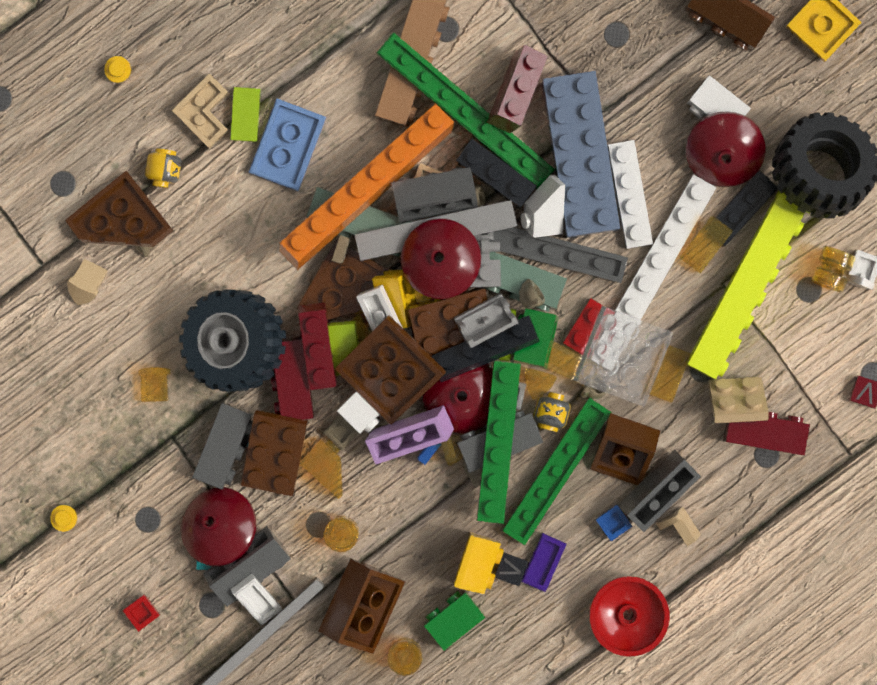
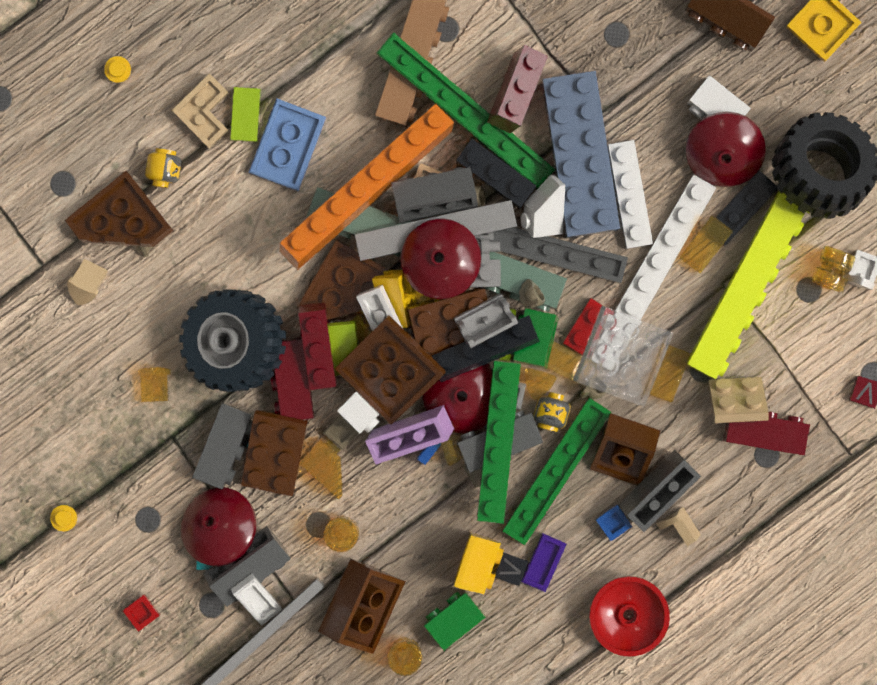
dark tan tile [332,235,351,265] -> none

